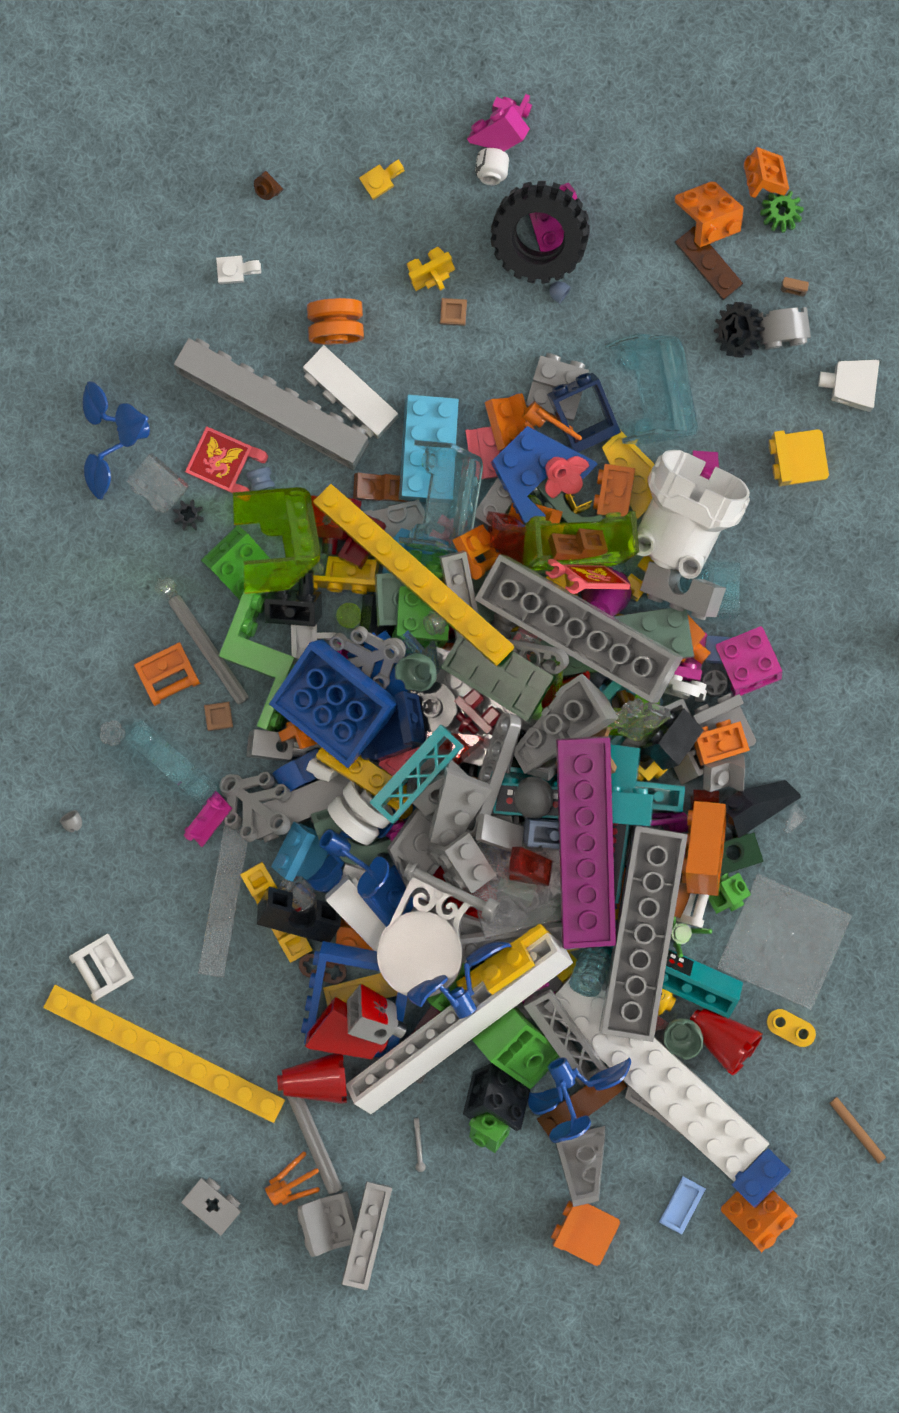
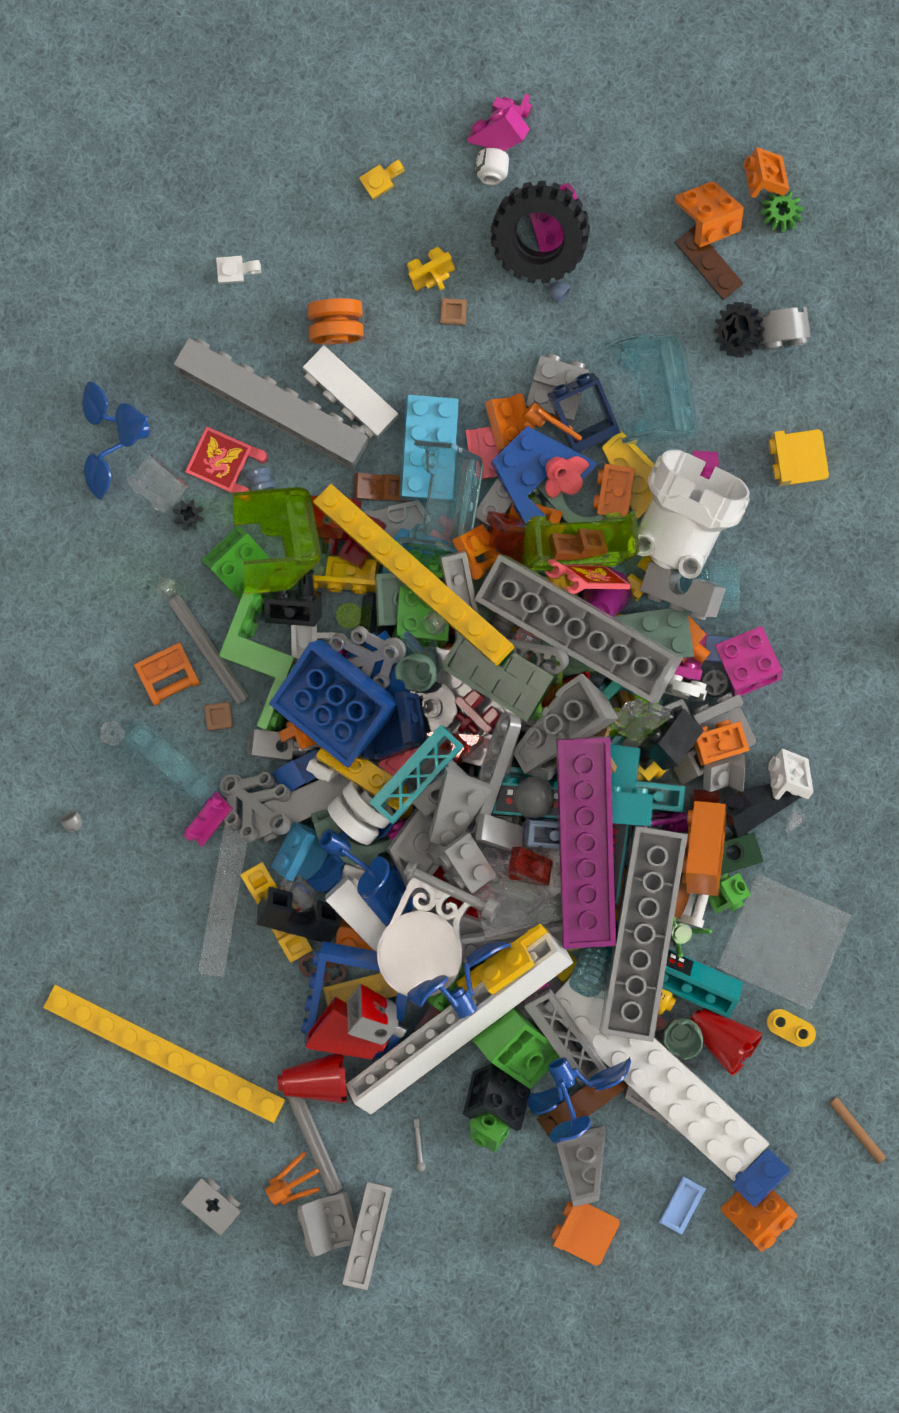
white plate [69,934,134,1002] -> none
reddish brown plate [254,171,284,200] -> none
yellow piece [564,494,592,514] -> none
medium nougat tile [780,277,809,296] -> none
white torso [818,360,879,412] -> none
none -> white bracket [768,748,813,800]

